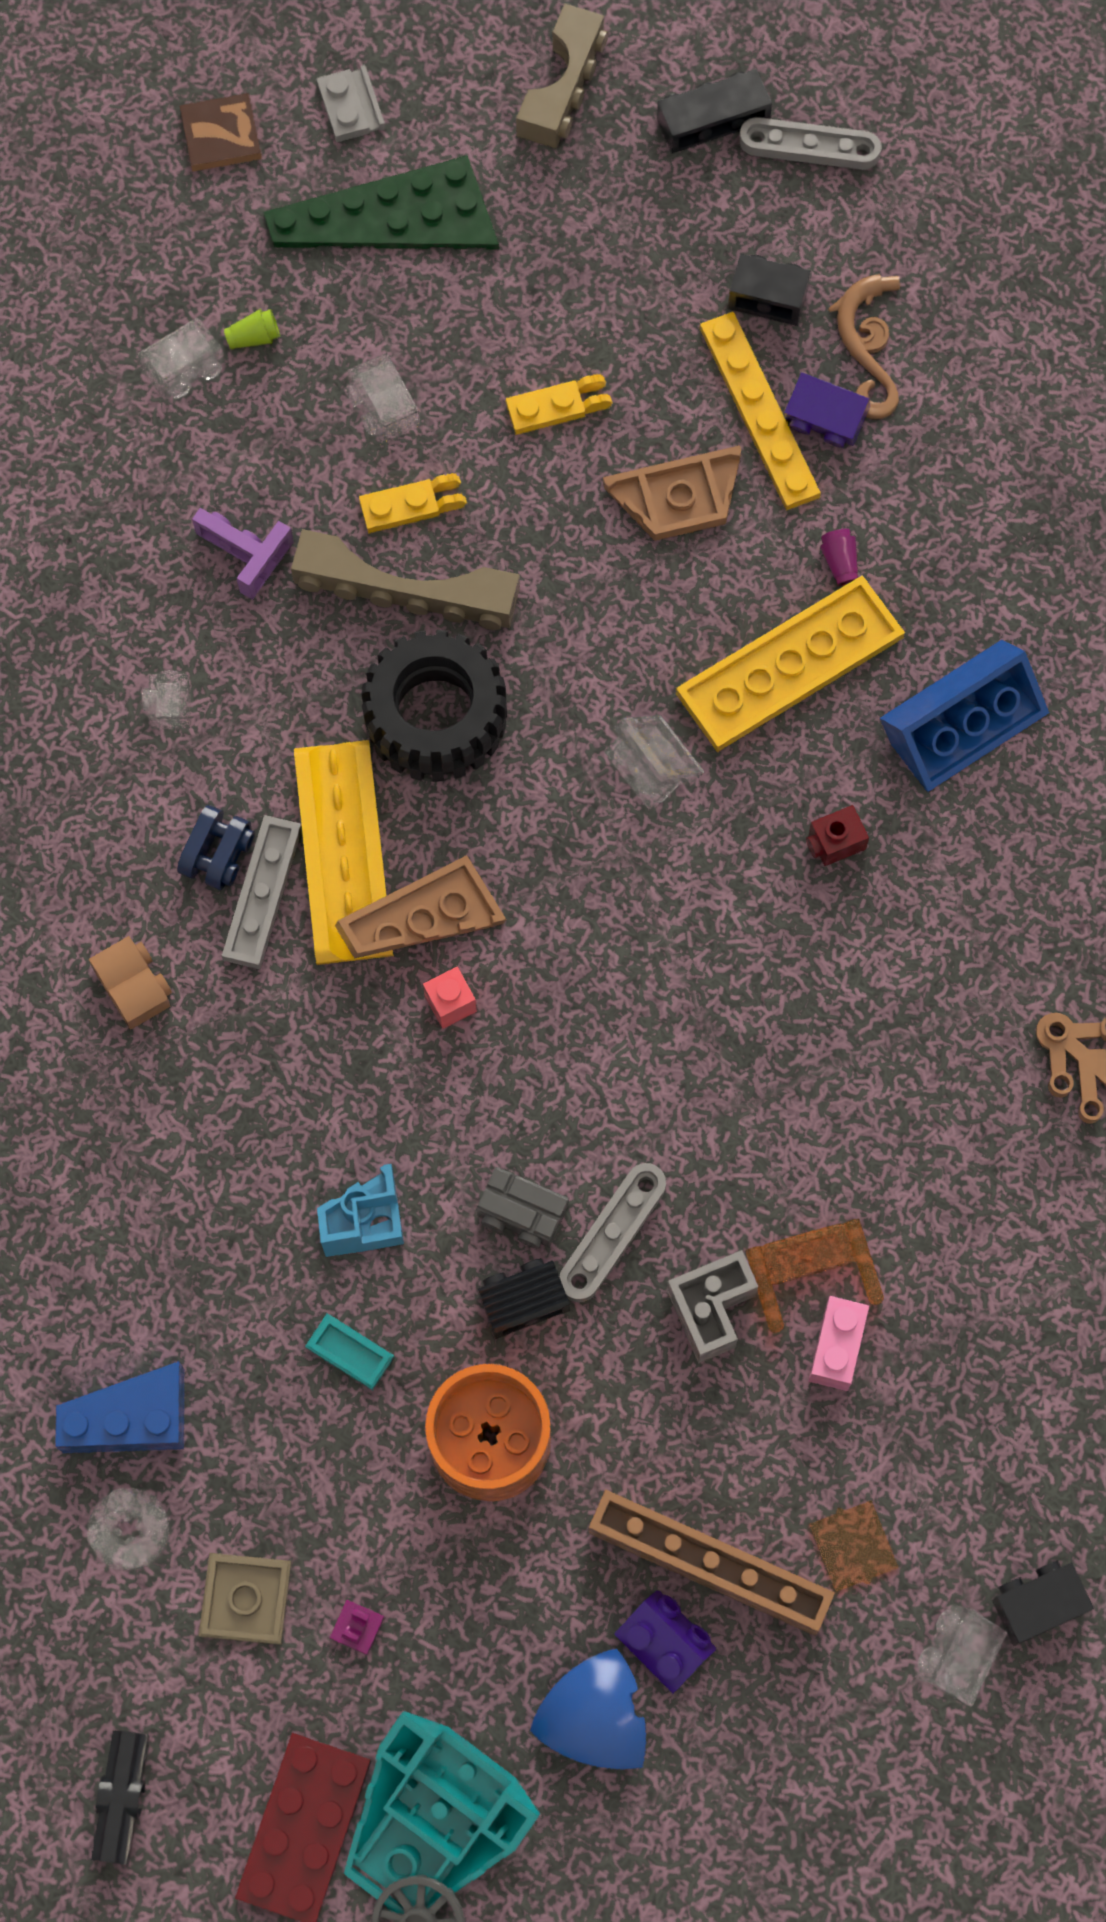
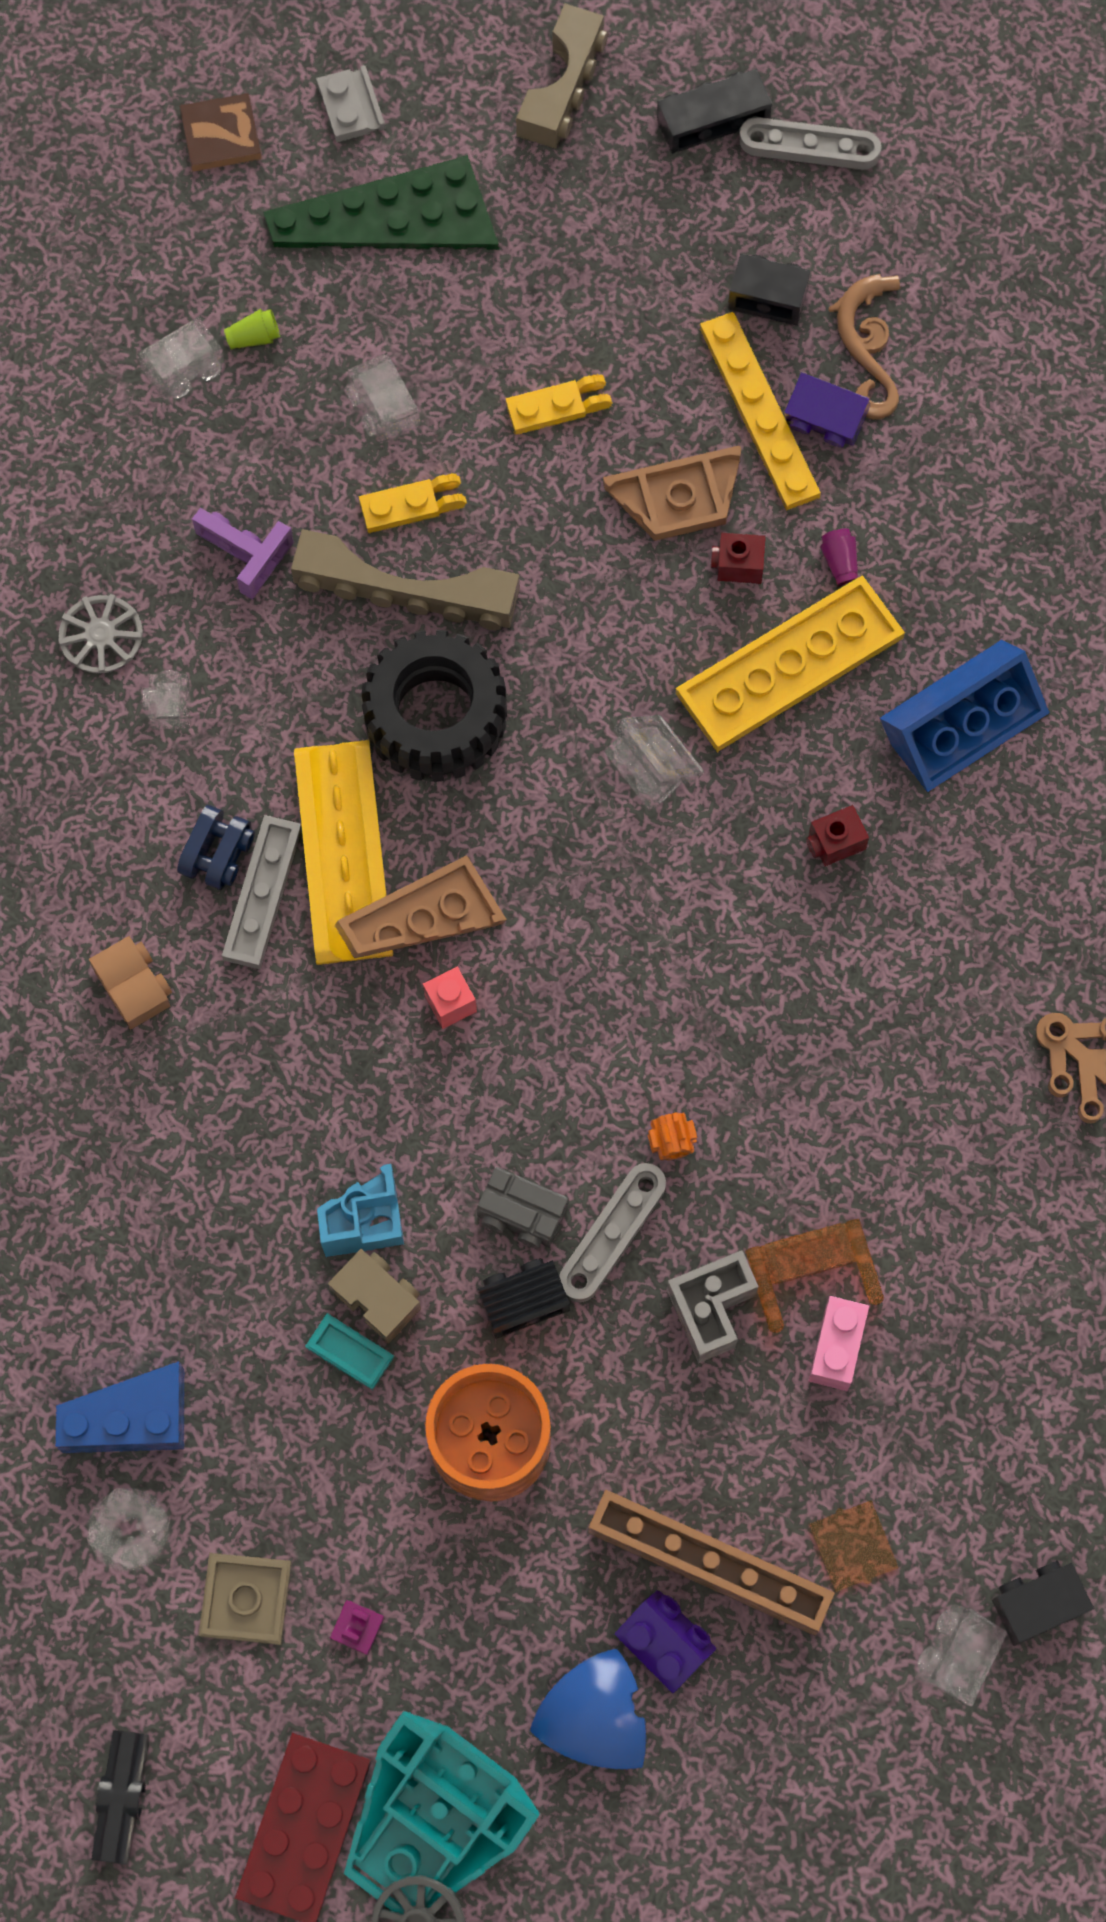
none -> light grey wheel [58,594,143,673]
none -> dark tan brick [328,1249,421,1344]
none -> orange gear [648,1112,697,1161]
none -> dark red brick [711,533,766,584]

